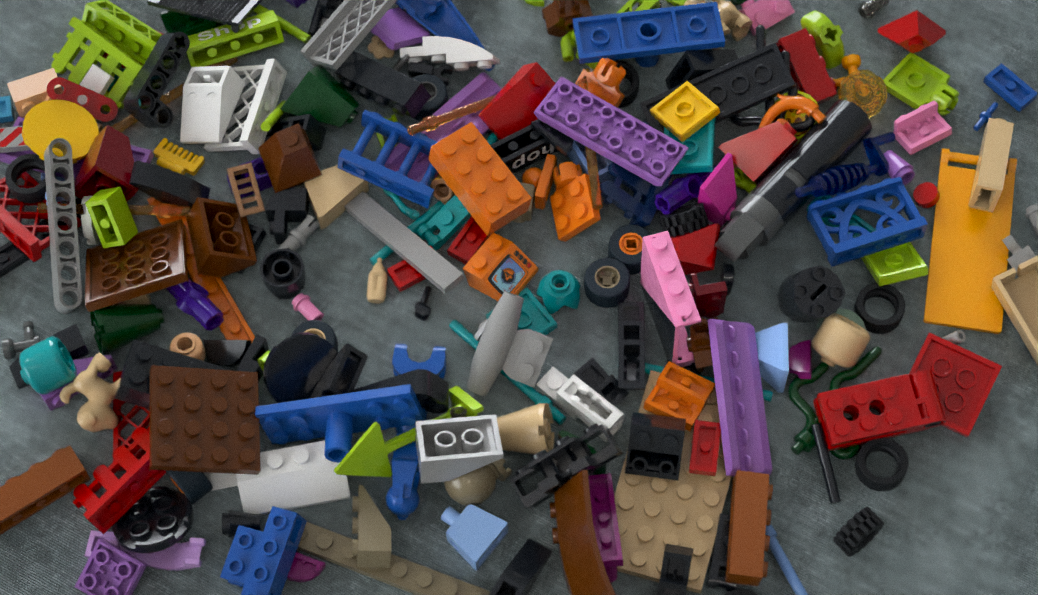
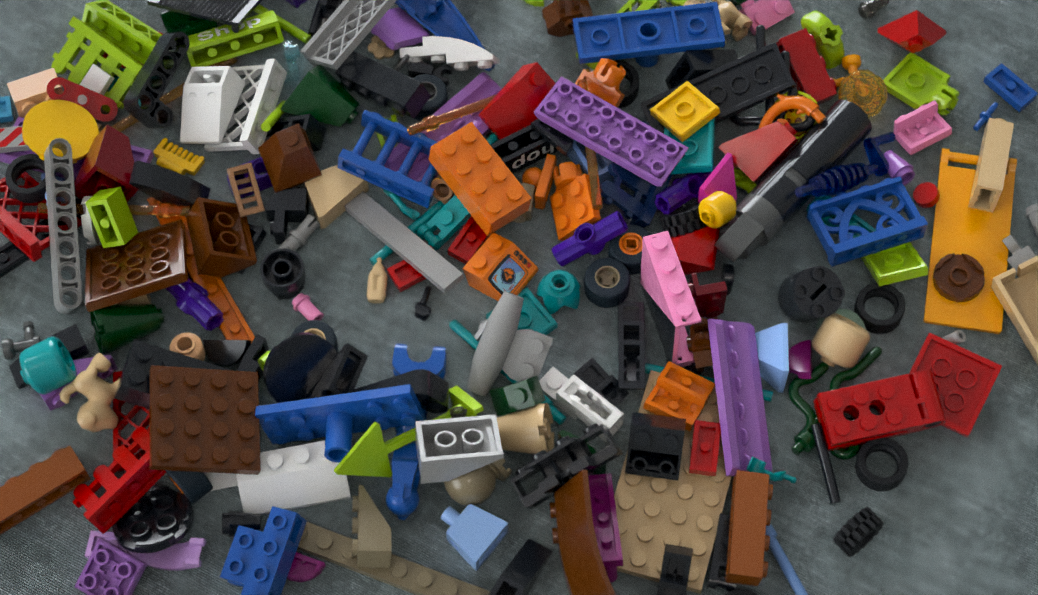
lime arm [560,30,576,62] -> none
none -> clear light blue plate [282,40,300,83]
none -> dark green slope [489,376,546,416]
none -> dark purple piece [551,211,628,267]
none -> yellow head [699,191,736,228]
none -> teal piece [746,457,797,484]
none -> reddish brown tile [932,253,985,302]

